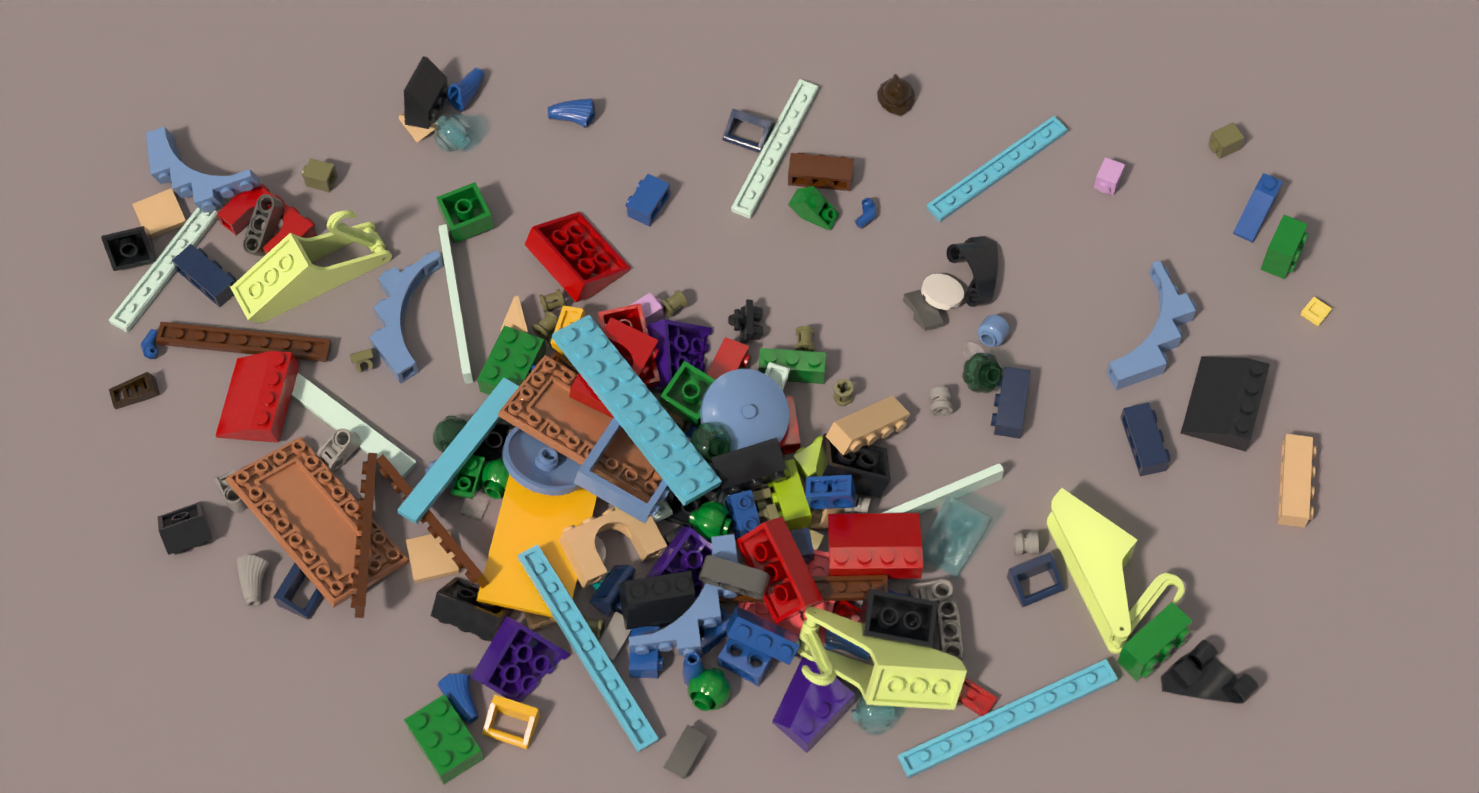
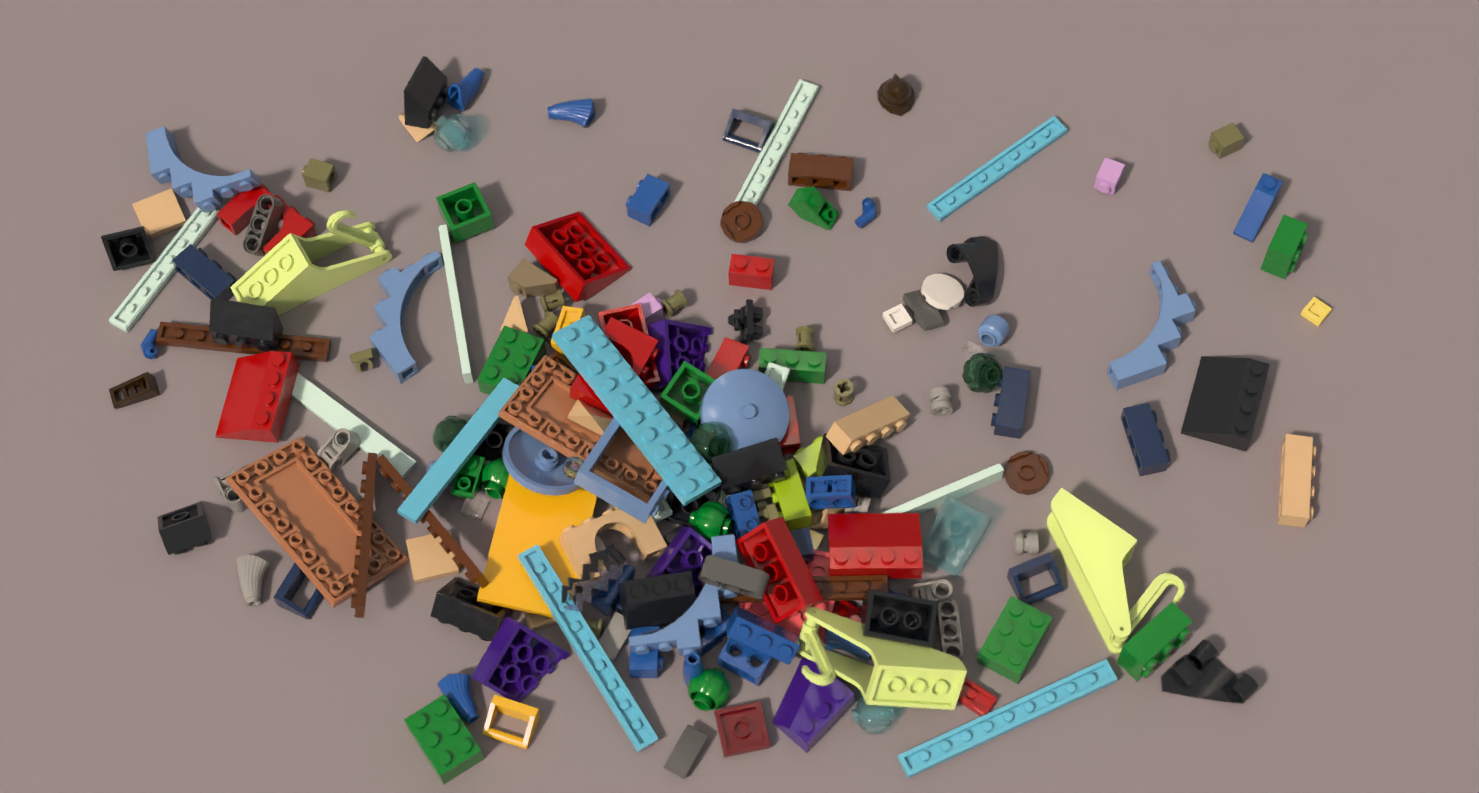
none -> black slope [209,298,283,352]
none -> dark tan slope [508,258,559,298]
none -> piece [562,543,629,612]
none -> clear light blue tile [563,457,584,479]
none -> tan slope [567,399,614,436]
none -> dark red plate [714,701,770,758]
none -> reddish brown tile [721,201,763,243]
none -> red brick [728,254,774,290]
none -> white plate [882,304,912,333]
none -> green brick [977,596,1052,684]
none -> reddish brown tile [1004,451,1050,495]

